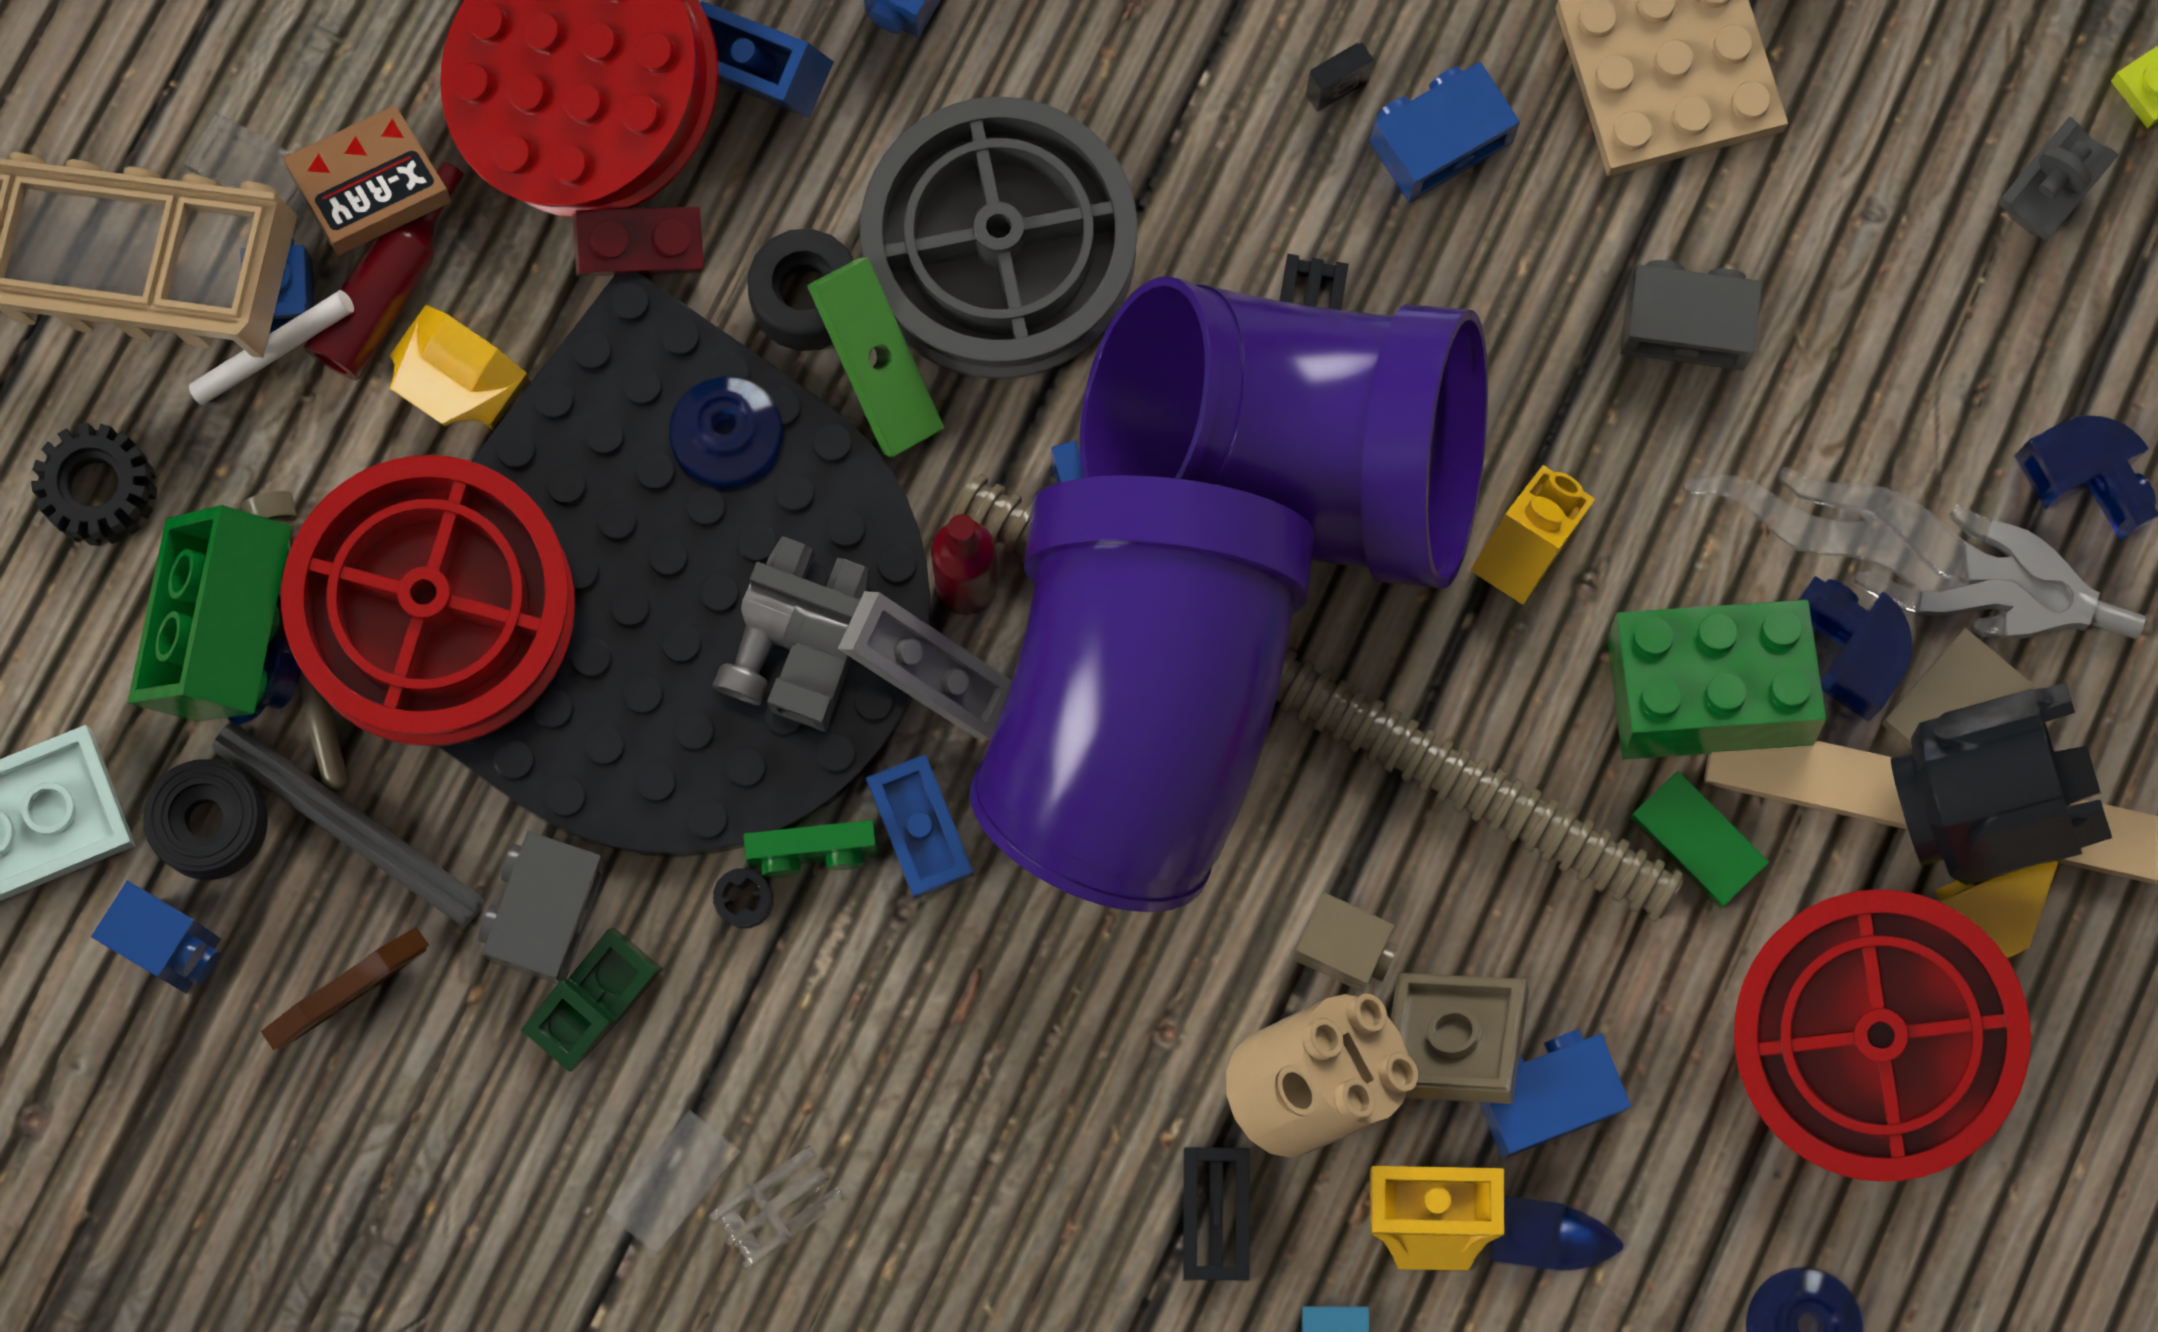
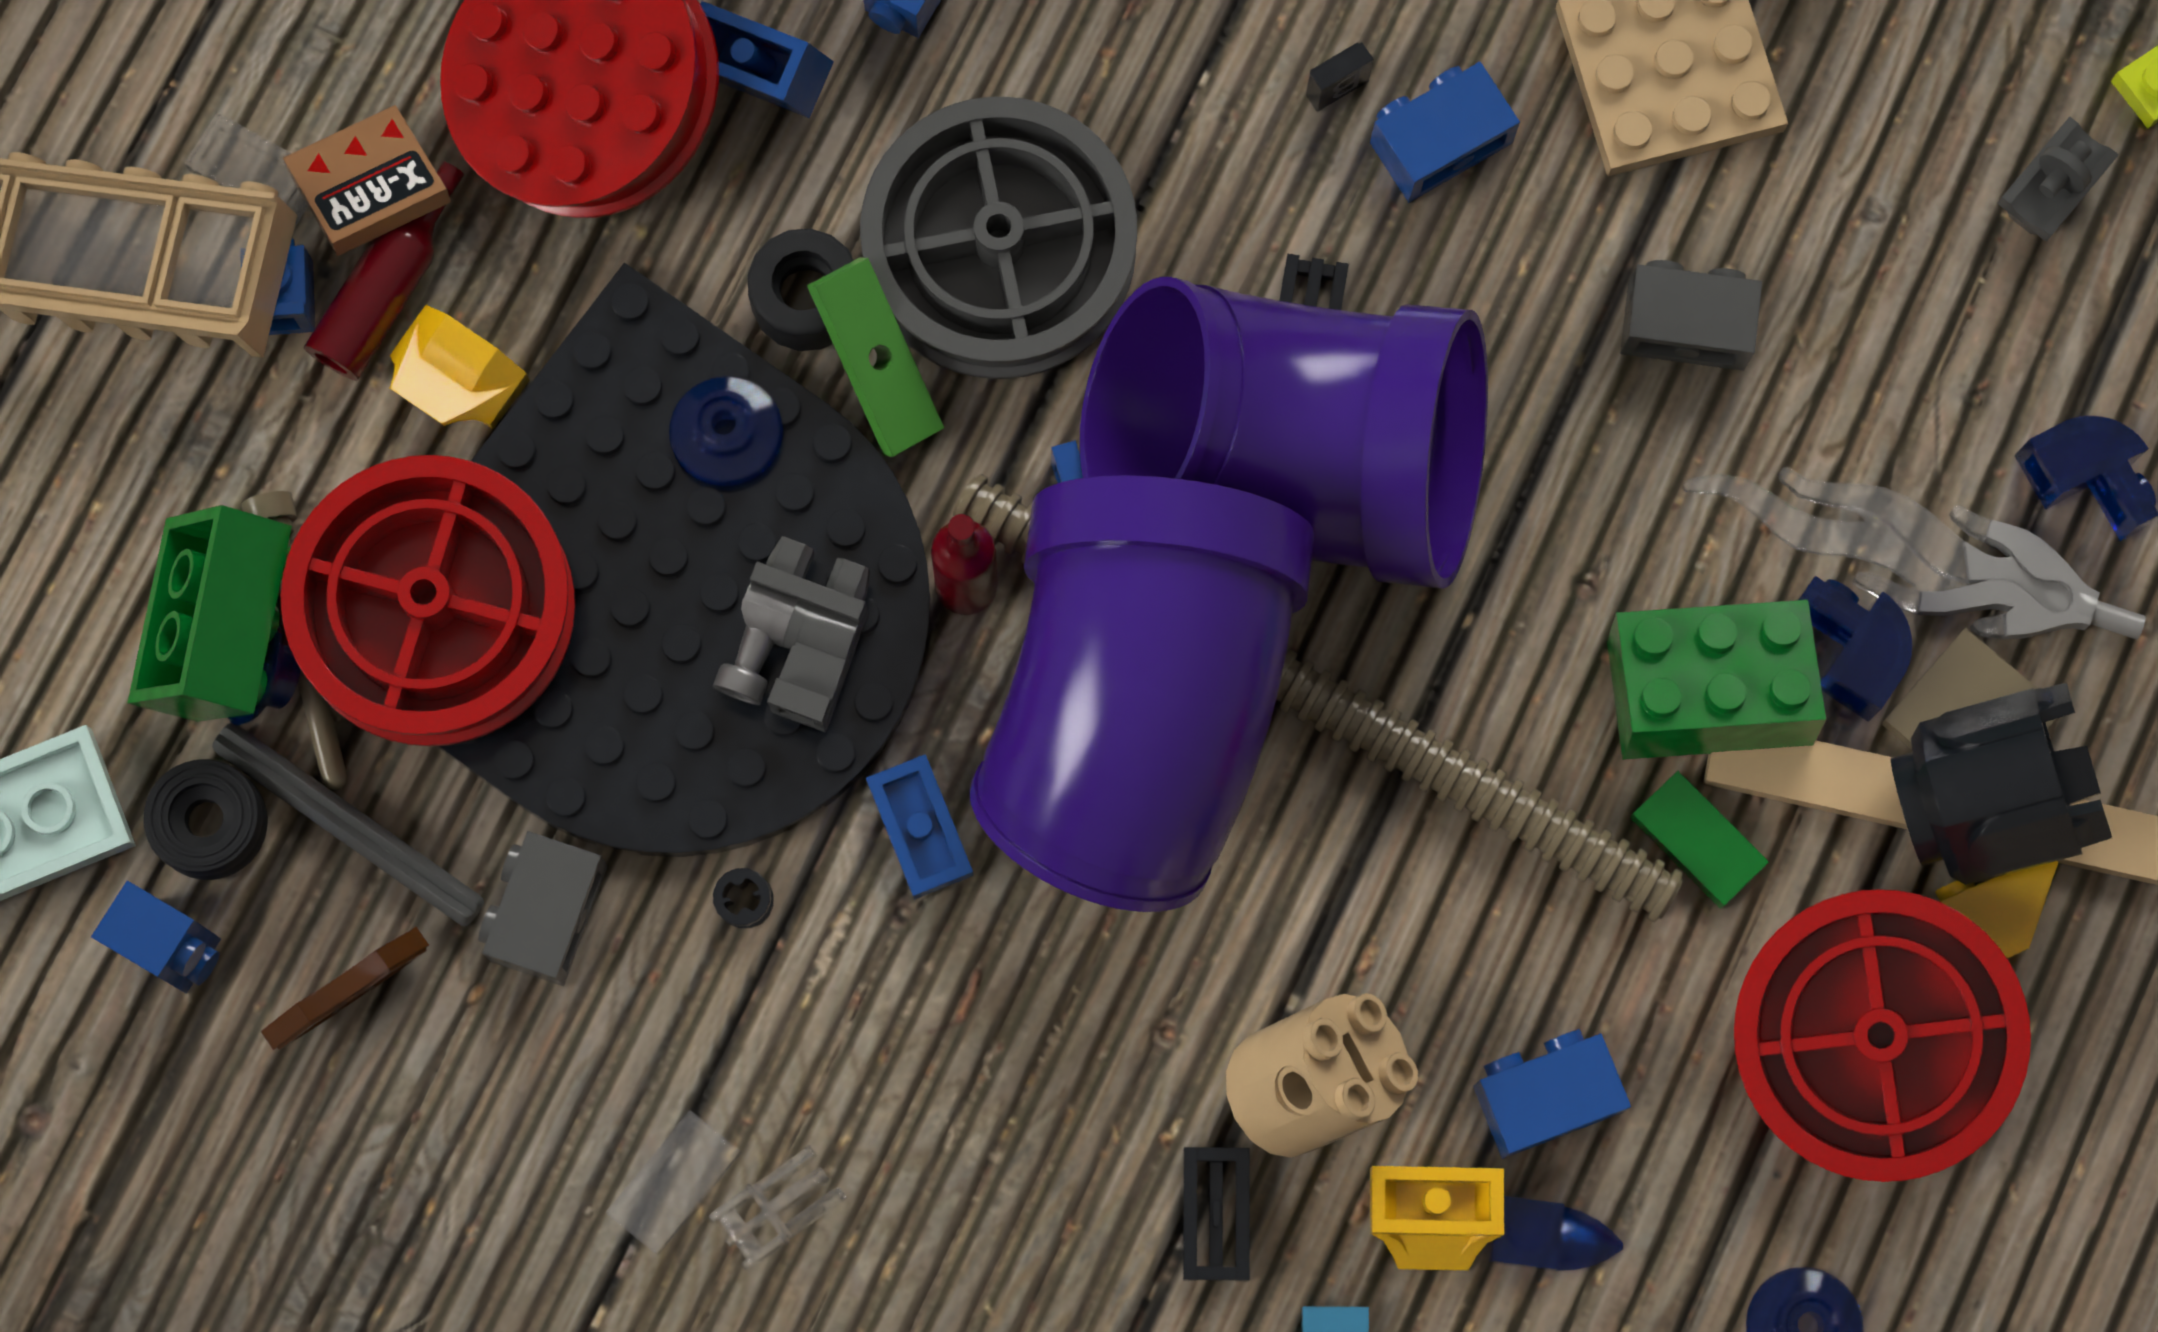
black tyre [31,423,157,546] -> none
white bar [189,290,354,405] -> none
dark green slope [521,928,663,1072] -> none
dark red plate [572,207,704,277] -> none
green plate [743,820,878,877] -> none
light grey plate [838,591,1012,740] -> none
dark tan brick [1292,892,1398,992] -> none
dark tan tile [1390,973,1529,1104] -> none
yellow slope [1470,465,1595,605] -> none

